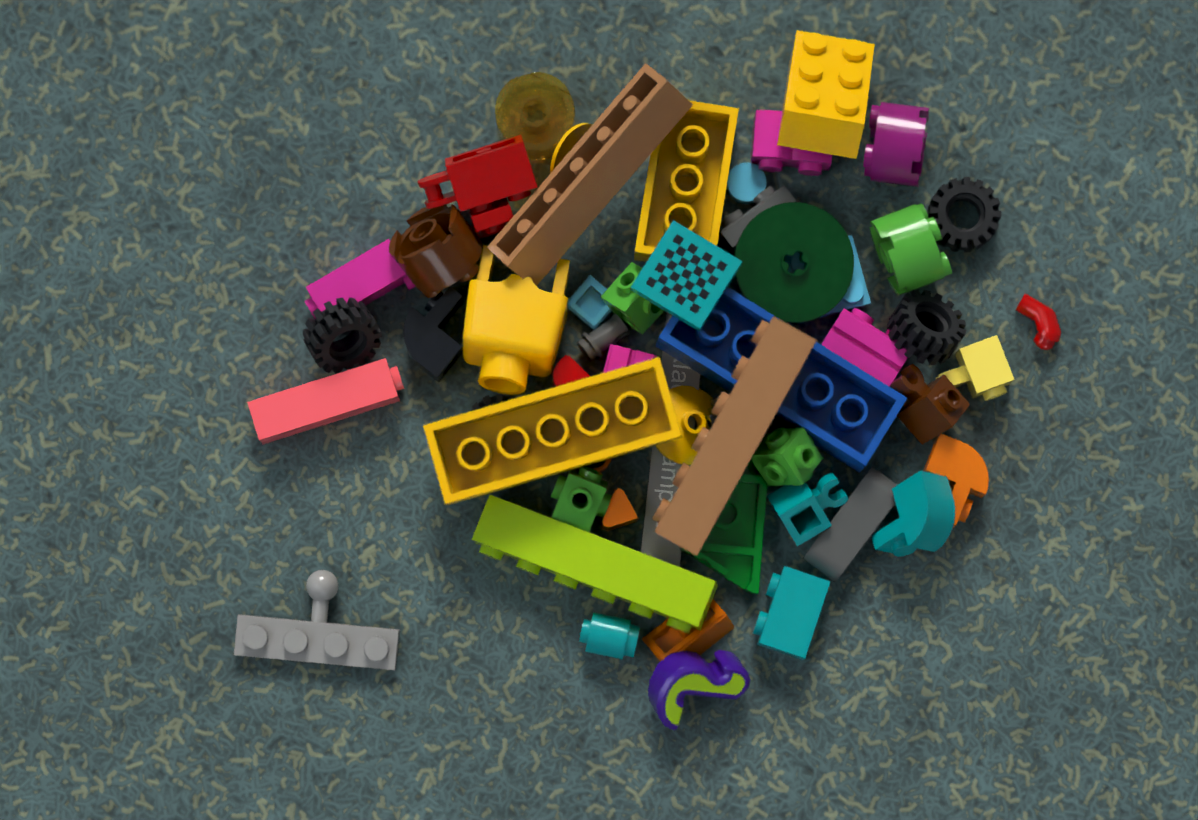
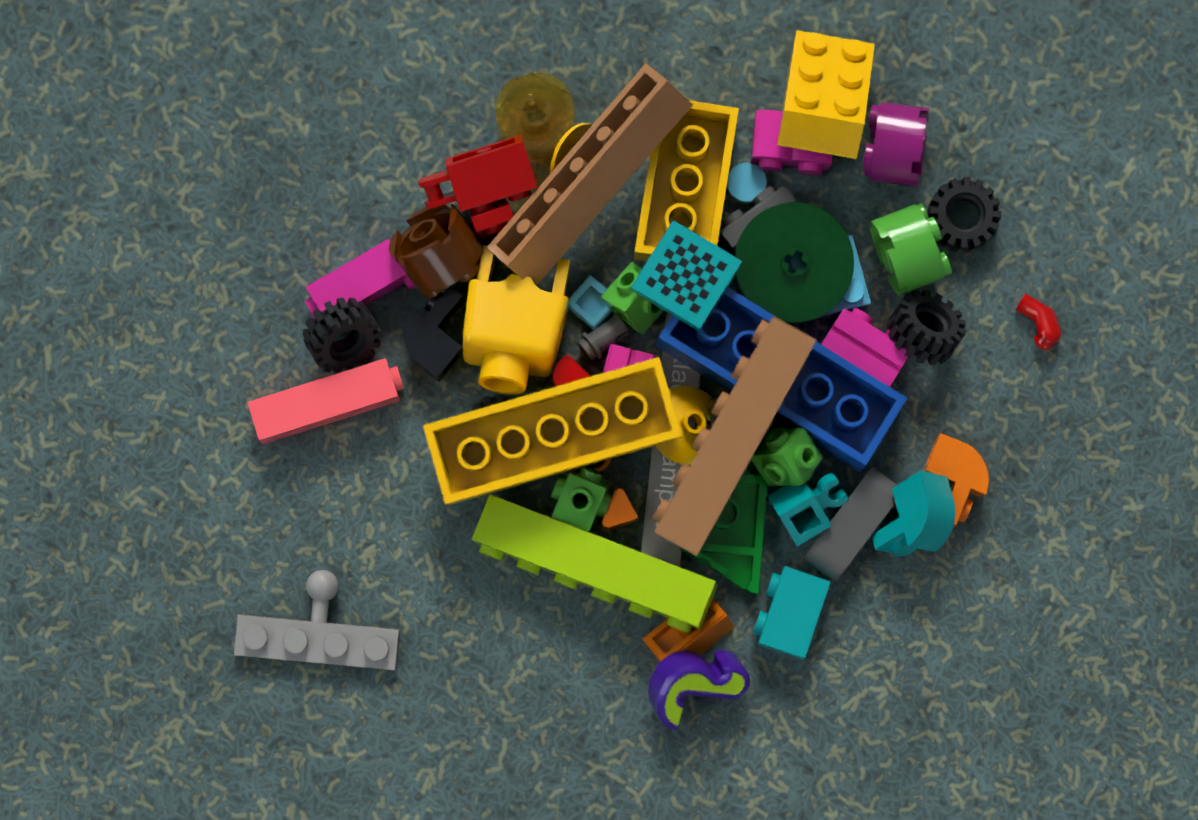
teal brick [579,612,640,660] -> none
reddish brown brick [891,364,970,445] -> none
light yellow brick [936,335,1015,401] -> none

